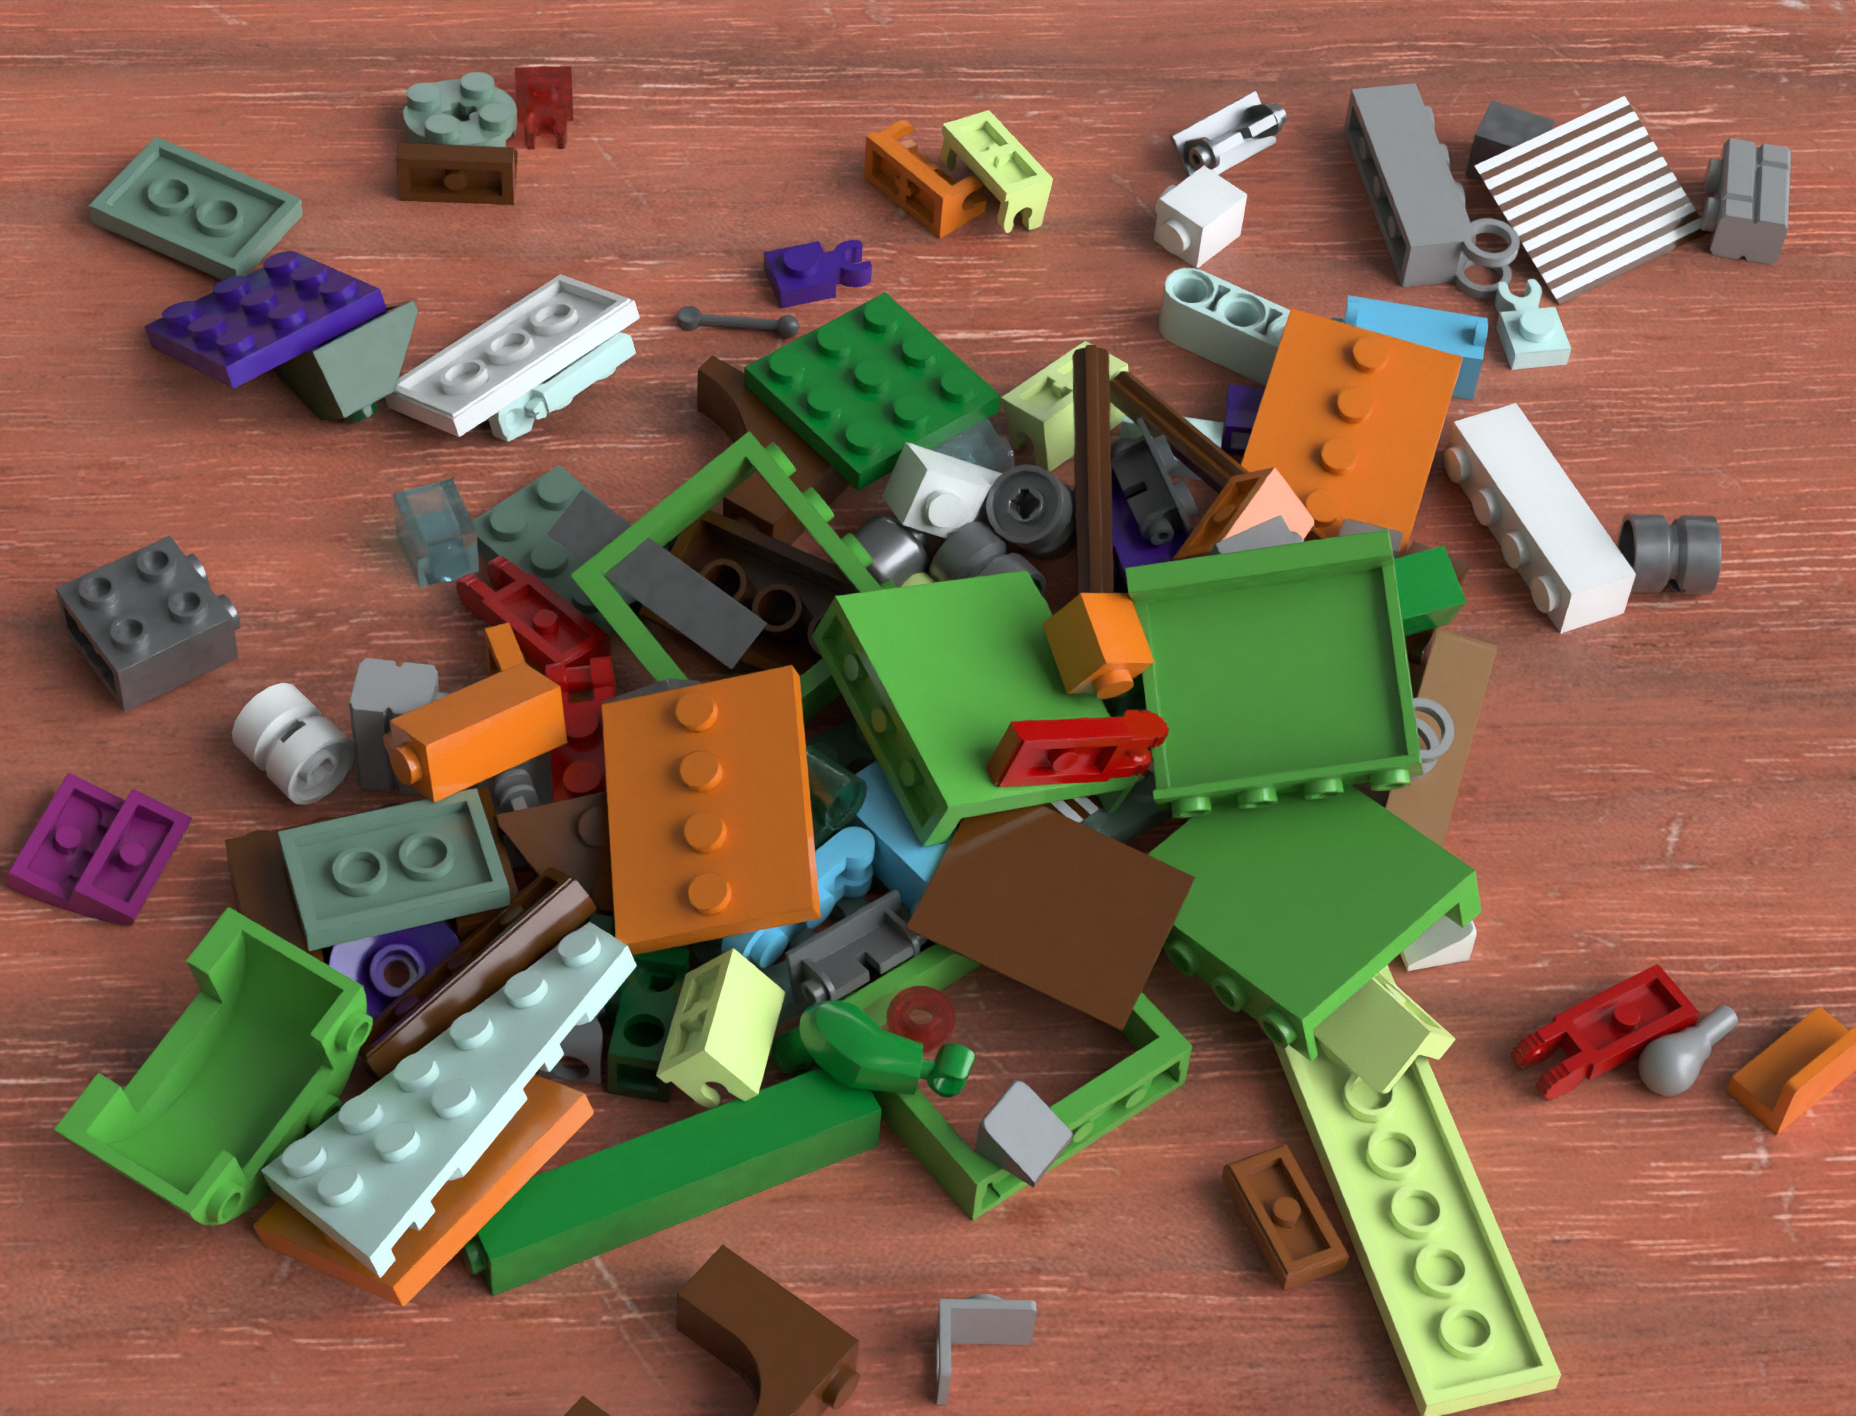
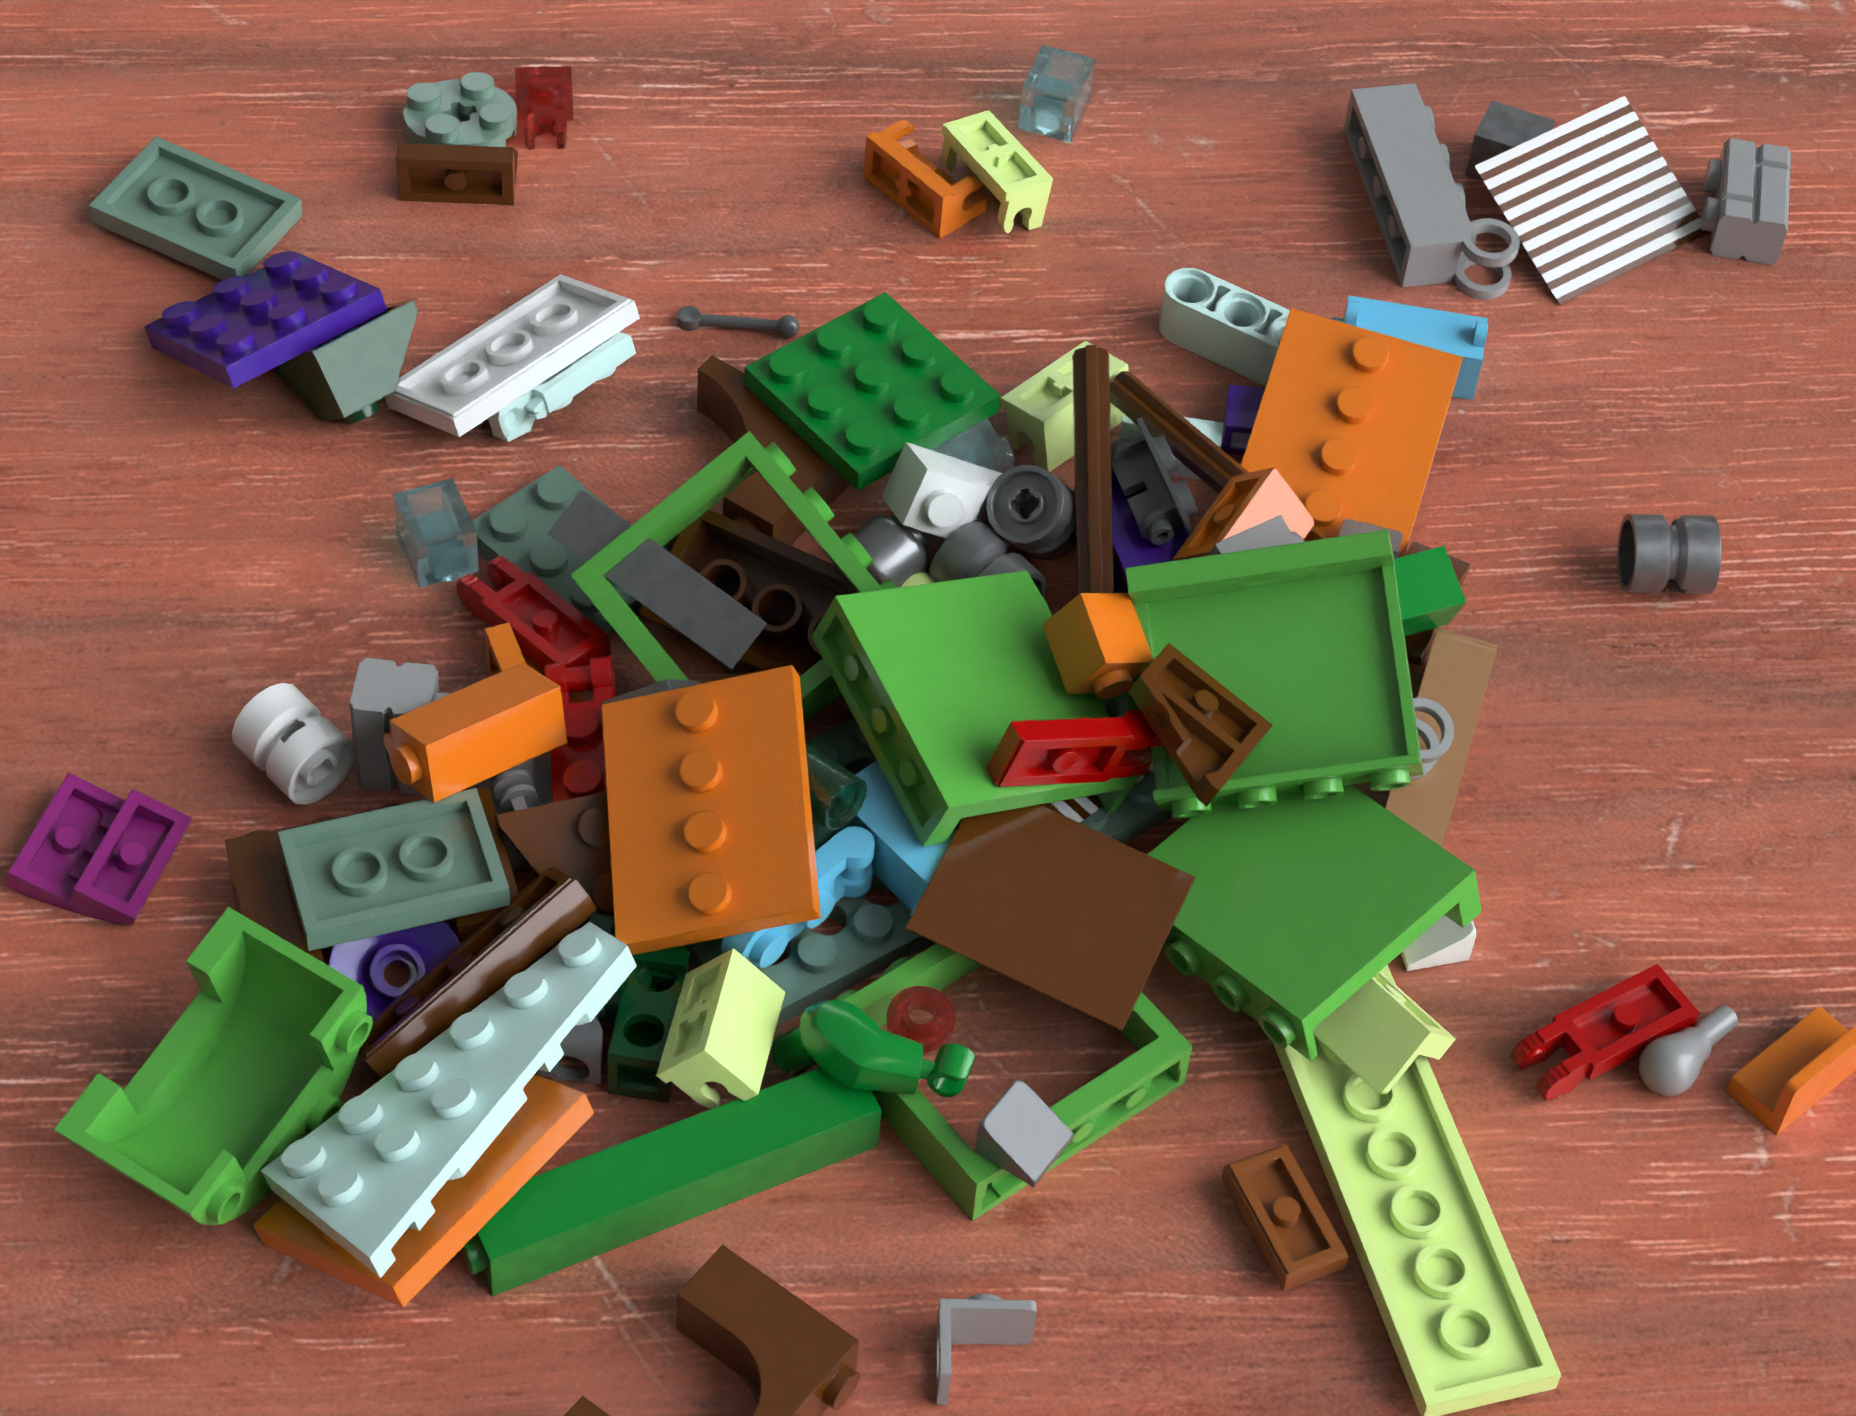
flat silver brick [55,535,241,712] -> none
dark purple plate [763,240,872,308] -> none
dark grey hinge [785,889,927,1005] -> none
white brick [1153,166,1247,269] -> none
hinge [1170,91,1287,178] -> none
white brick [1443,403,1636,633] -> none
light aqua plate [1494,279,1571,370] -> none
none -> clear light blue brick [1018,45,1095,143]
none -> reddish brown wing [1128,643,1273,807]

